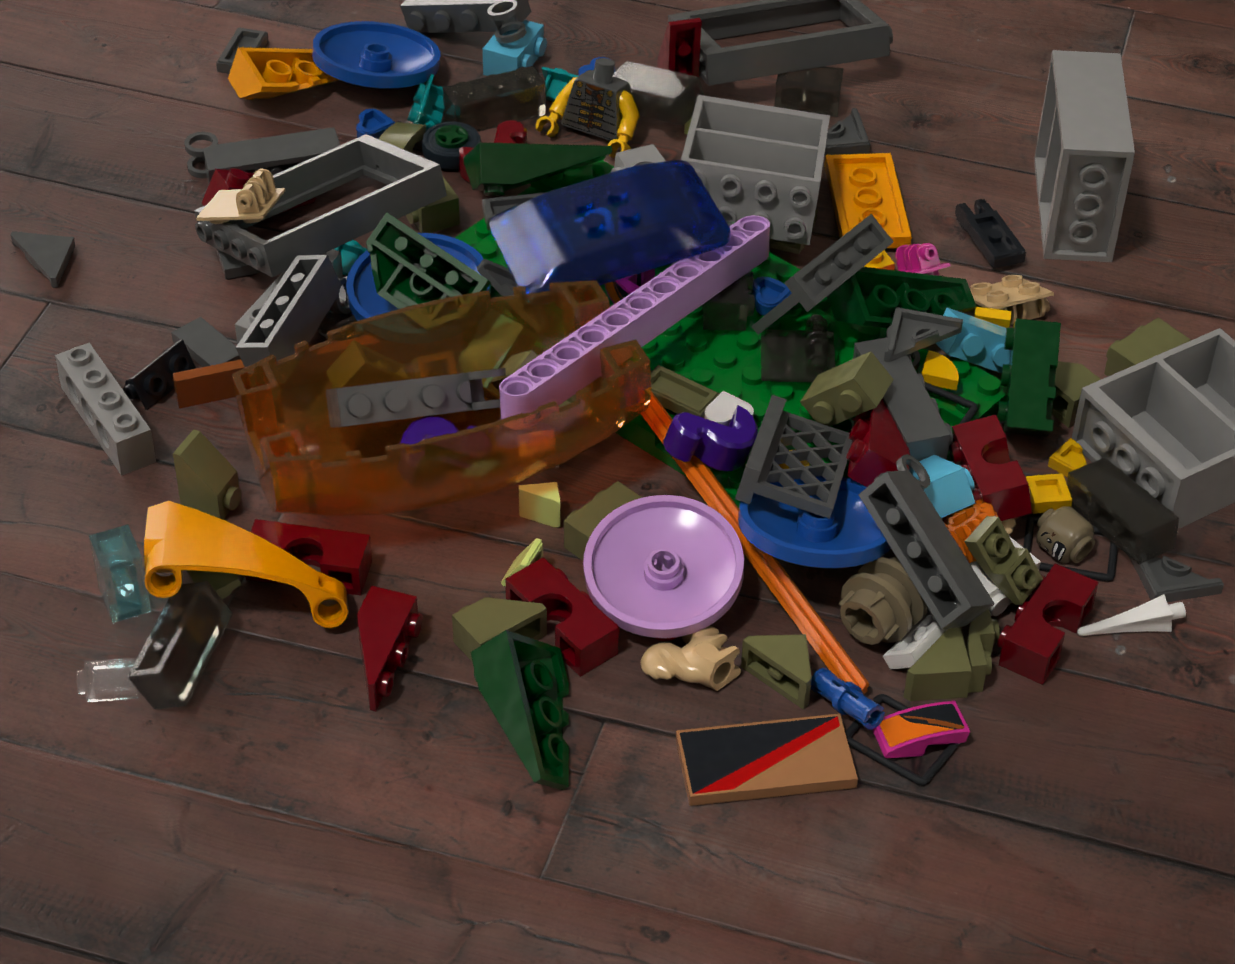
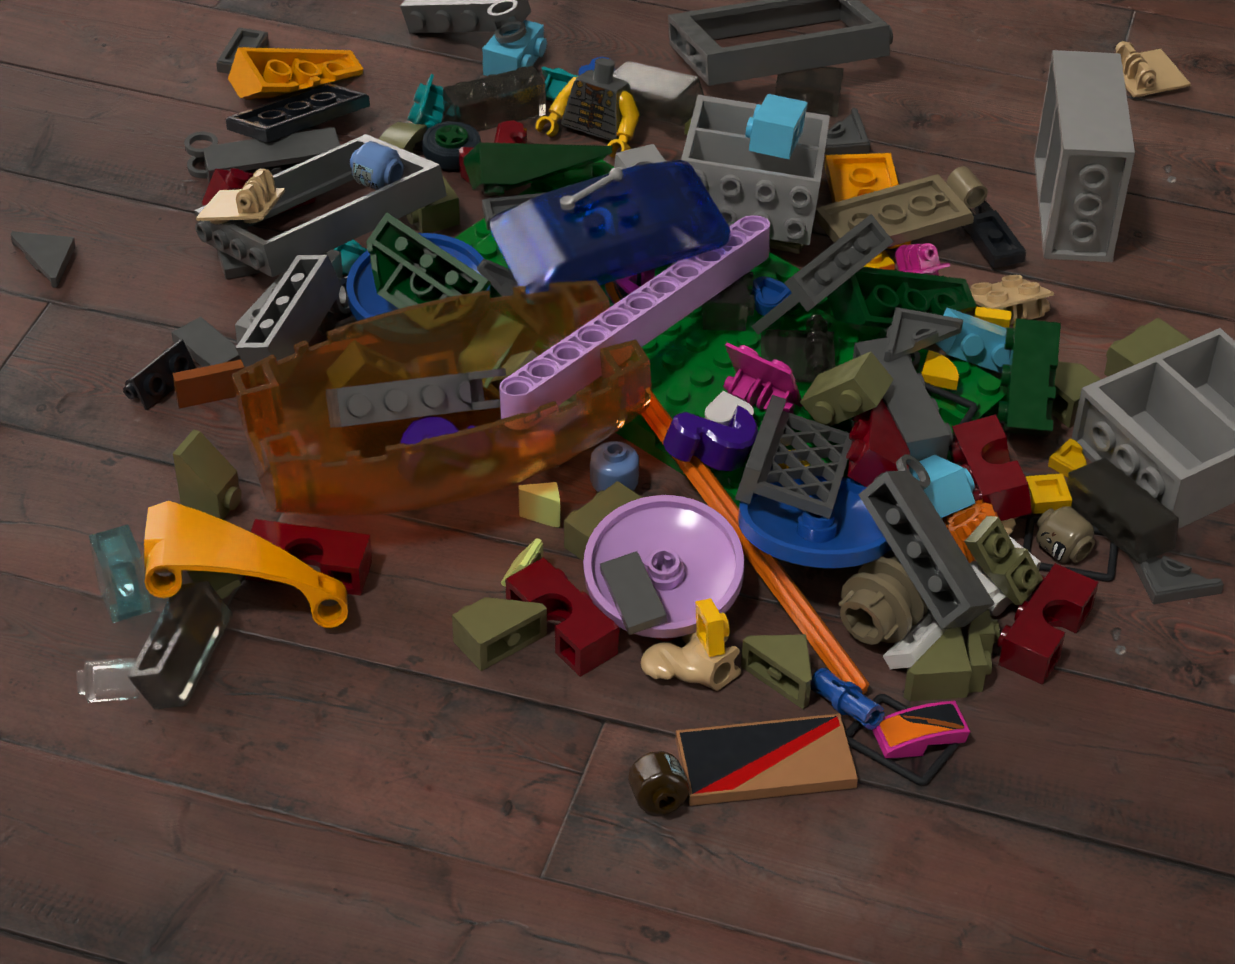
light grey brick [55,343,156,476] -> none
blue dish [312,21,440,88] -> none
blue tile [356,109,395,139] -> none
dark red slope [357,586,423,712] -> none
dark green wedge [470,630,569,790] -> none
olive tile [637,365,720,418] -> none
dark red slope [657,18,702,106] -> none
white piece [1077,594,1186,637] -> none
none -> black tile [226,83,370,143]
none -> medium blue head [350,141,404,190]
none -> light grey hinge [560,168,623,210]
none -> medium blue head [590,441,639,492]
none -> dark grey tile [600,551,667,635]
none -> dark brown head [628,751,690,815]
none -> yellow plate [695,598,730,657]
none -> dark pink hinge [723,342,803,414]
none -> medium azure brick [745,94,808,159]
none -> dark tan hinge [815,166,988,248]
none -> tan hinge [1115,41,1191,97]

